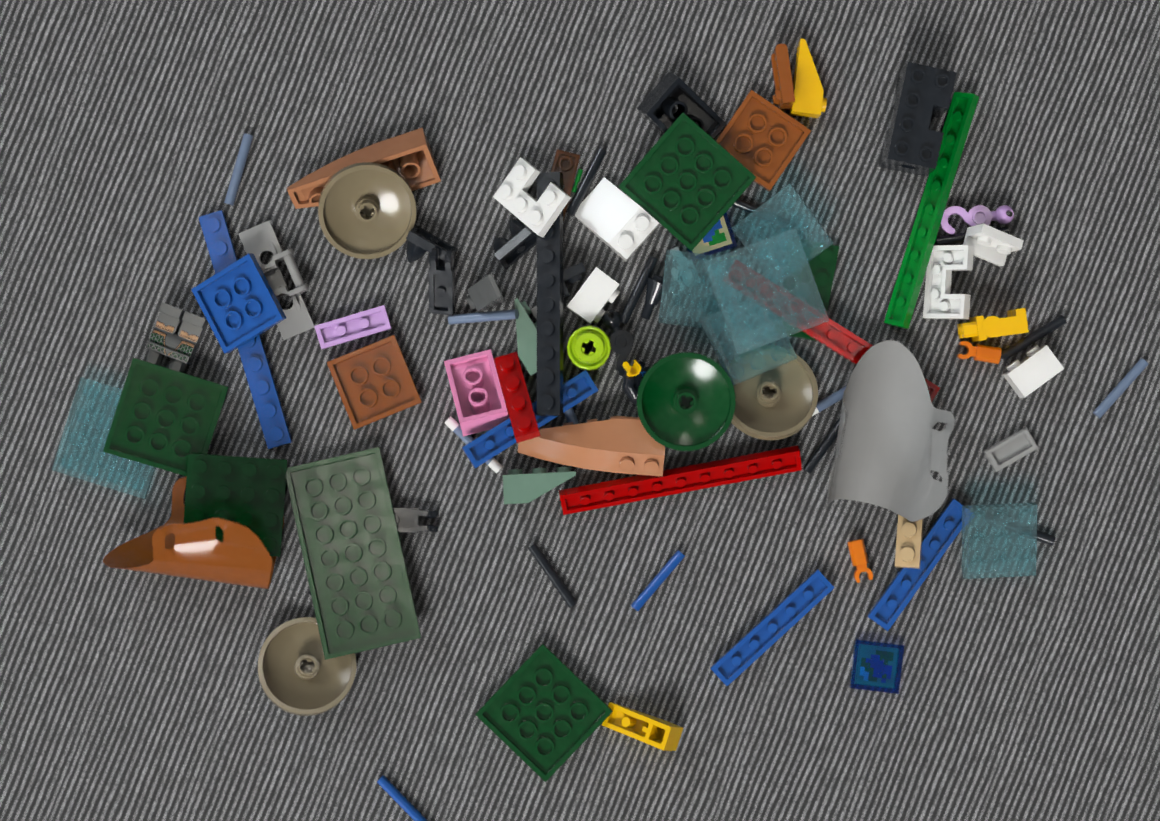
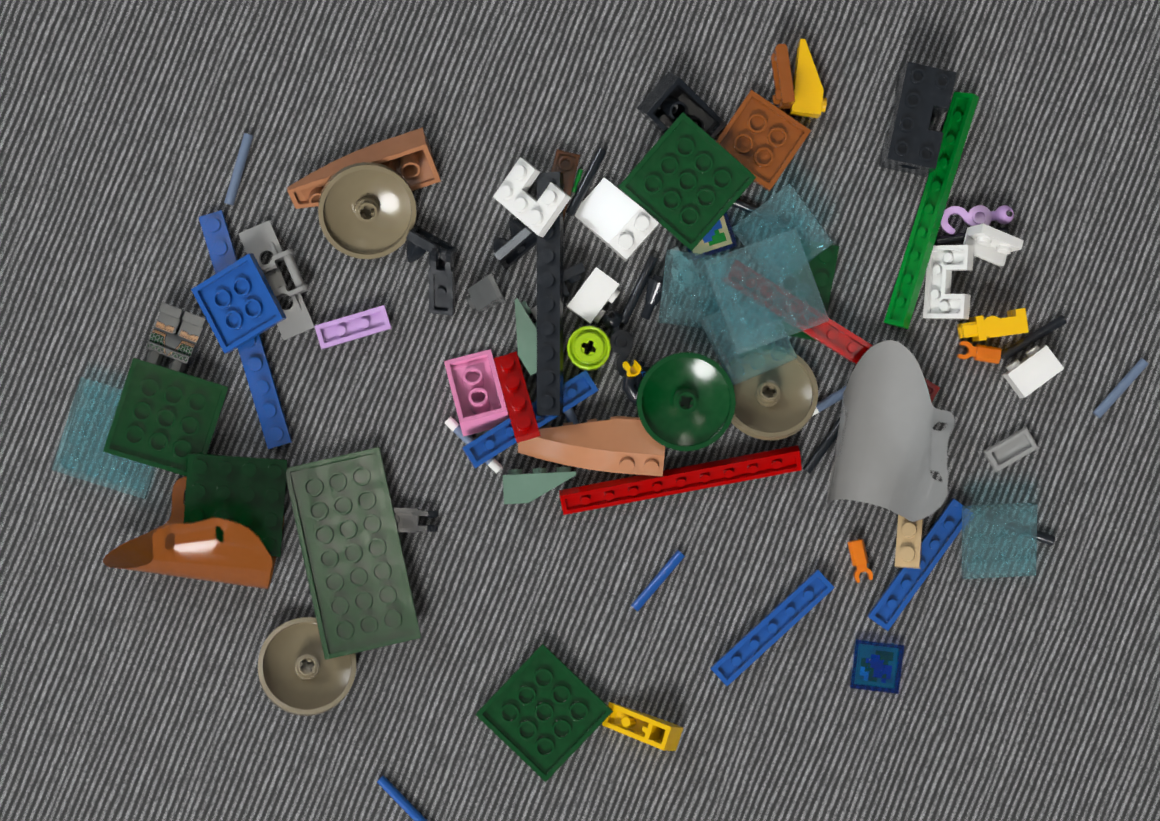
dark orange plate [327,335,422,430] -> none
sand blue bar [448,309,519,324] -> none
black bar [528,543,577,608] -> none

